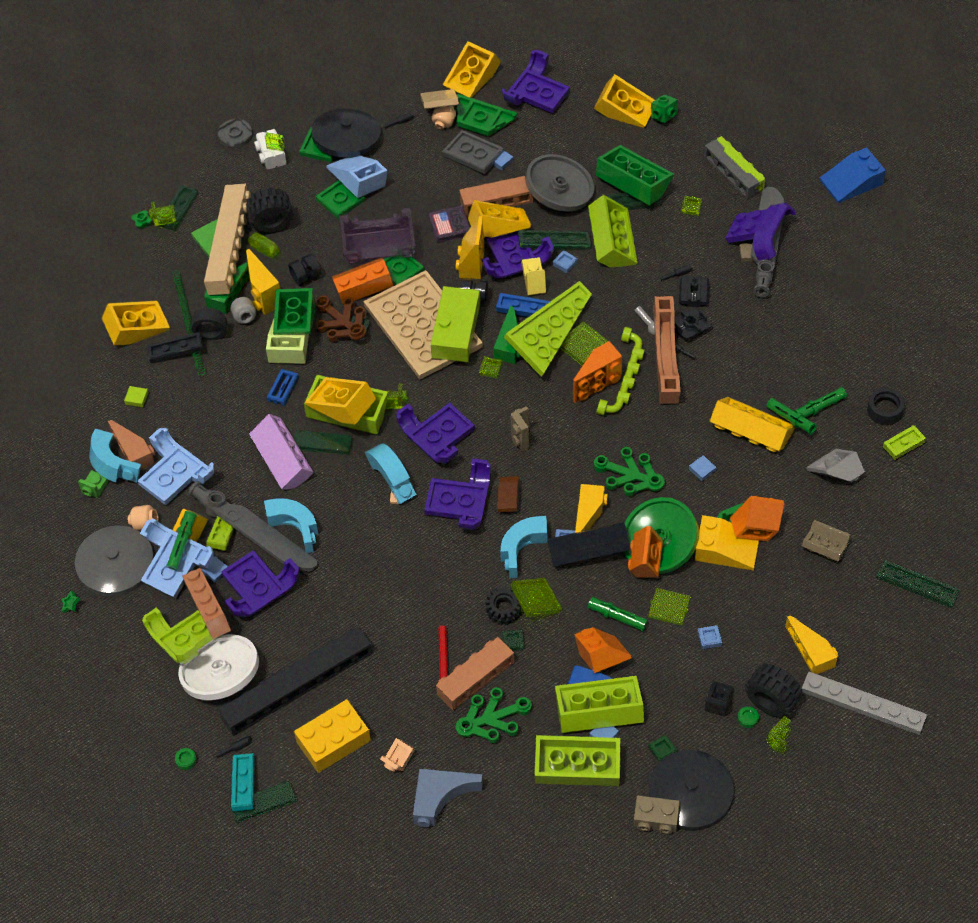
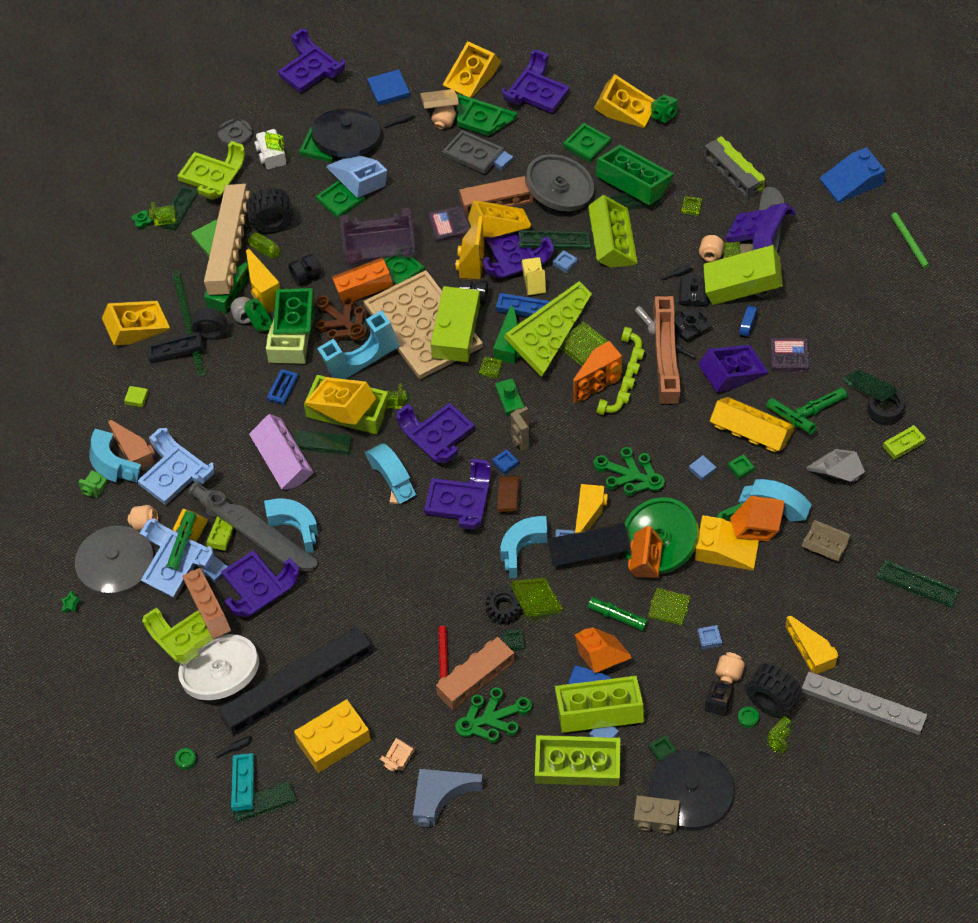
none -> lime piece [178,141,245,200]
none -> green beam [244,299,272,332]
none -> dark purple piece [278,29,345,93]
none -> medium azure arch [317,310,400,379]
none -> blue tile [367,69,410,106]
none -> blue tile [492,449,519,475]
none -> green tile [495,378,524,416]
none -> green tile [563,123,611,163]
none -> light nougat head [699,235,724,262]
none -> dark purple slope [699,345,768,392]
none -> lime brick [704,245,783,305]
none -> light nougat head [715,652,745,685]
none -> clear neon green tile [722,242,741,259]
none -> green tile [728,454,755,480]
none -> medium azure arch [738,479,812,522]
none -> blue beam [739,305,758,337]
none -> clear purple tile [770,338,809,372]
none -> clear green tile [844,369,897,401]
none -> bright green bar [891,212,930,269]

